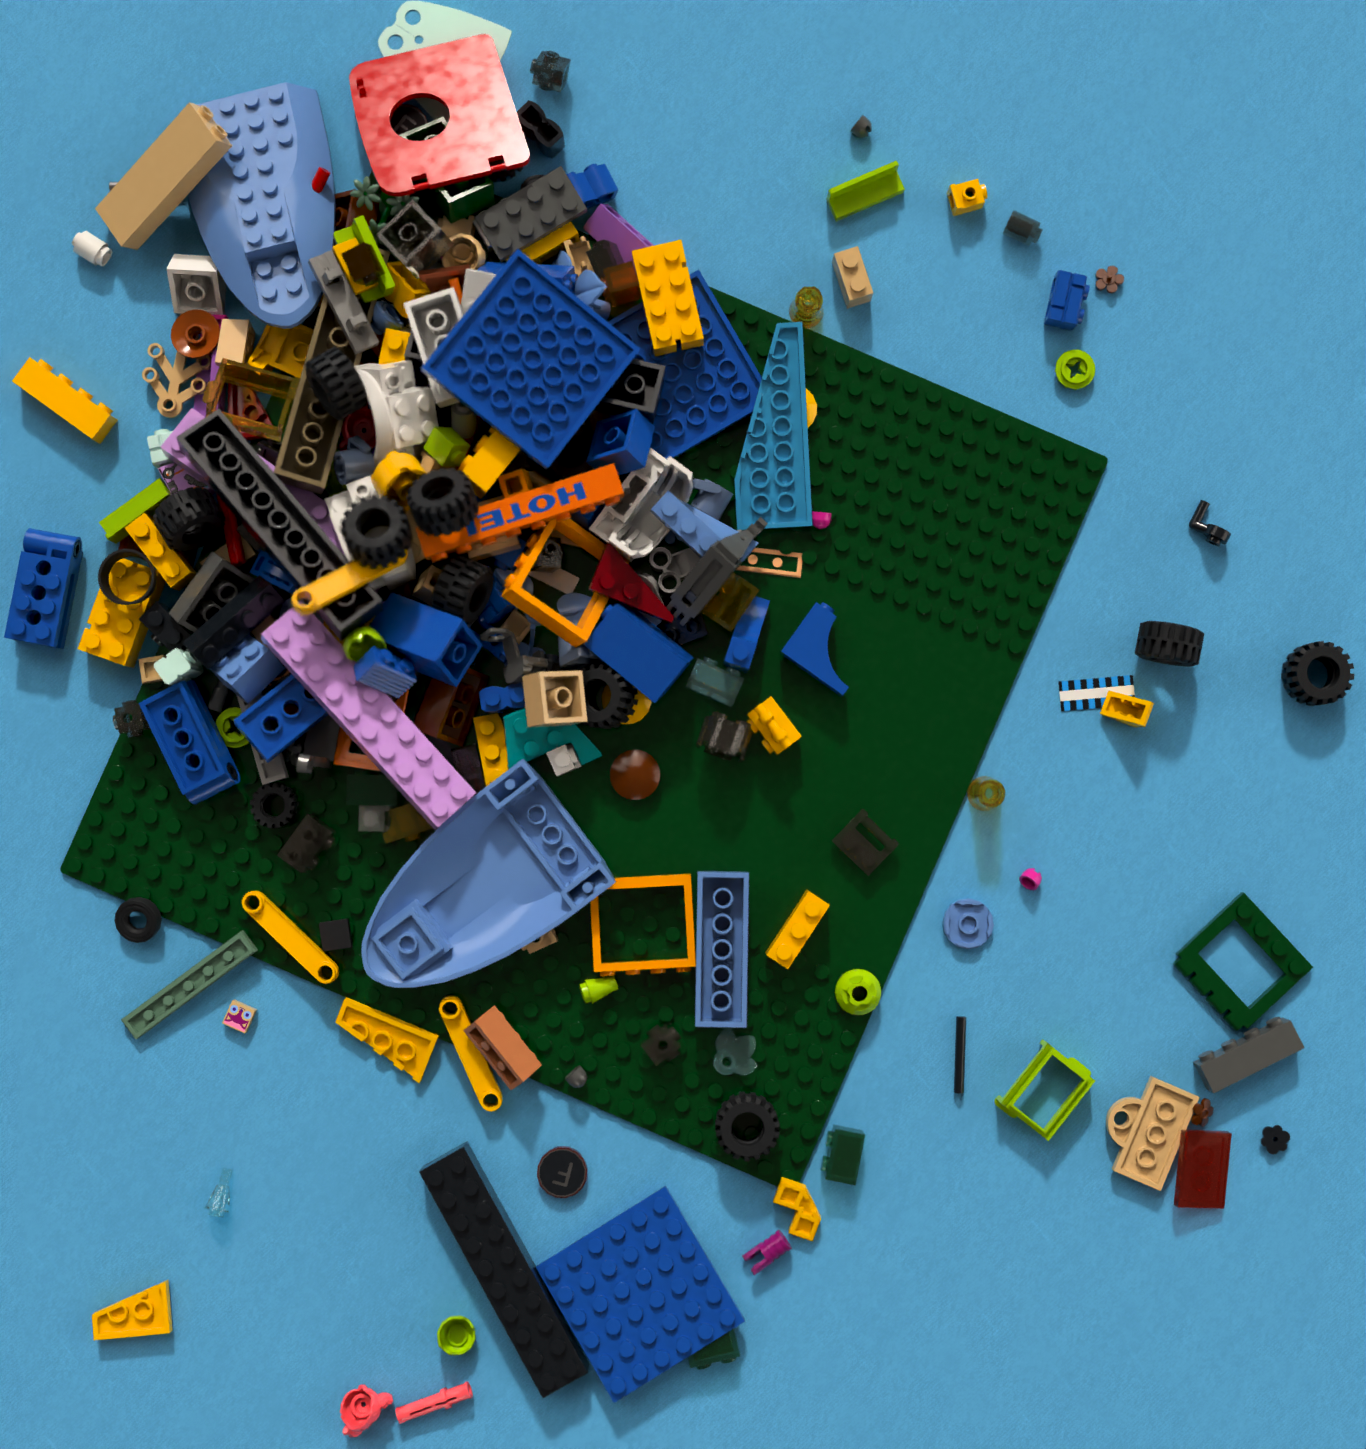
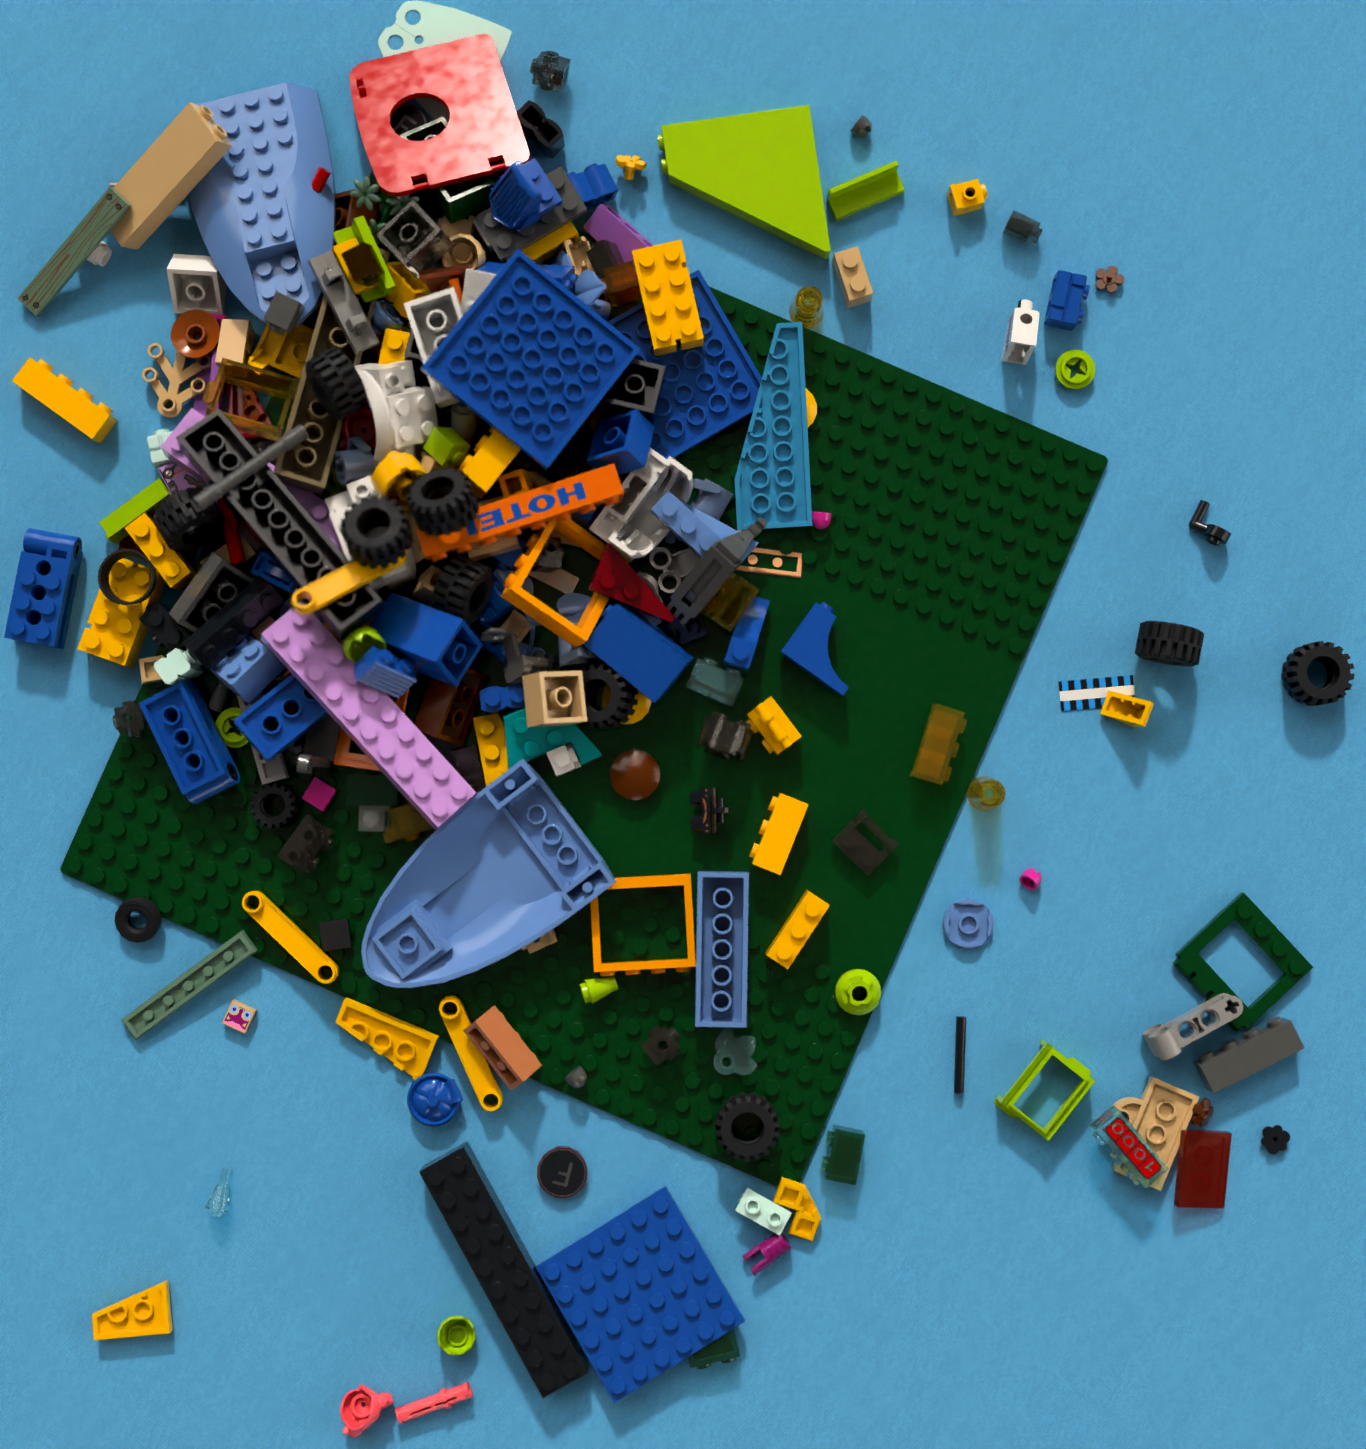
none -> sand green tile [18,187,132,316]
none -> dark grey piece [193,424,309,511]
none -> dark grey brick [263,291,305,335]
none -> dark pink tile [302,777,338,811]
none -> blue piece [407,1073,463,1127]
none -> blue piece [489,158,563,232]
none -> yellow plant [615,155,647,180]
none -> lime slope [657,105,831,259]
none -> black hips [690,788,731,834]
none -> light aqua hinge [735,1188,792,1236]
none -> yellow brick [749,793,809,875]
none -> clear yellow brick [910,704,967,785]
none -> white torso [1001,300,1040,365]
none -> clear light blue brick [1090,1106,1169,1189]
none -> light grey piece [1142,993,1243,1061]

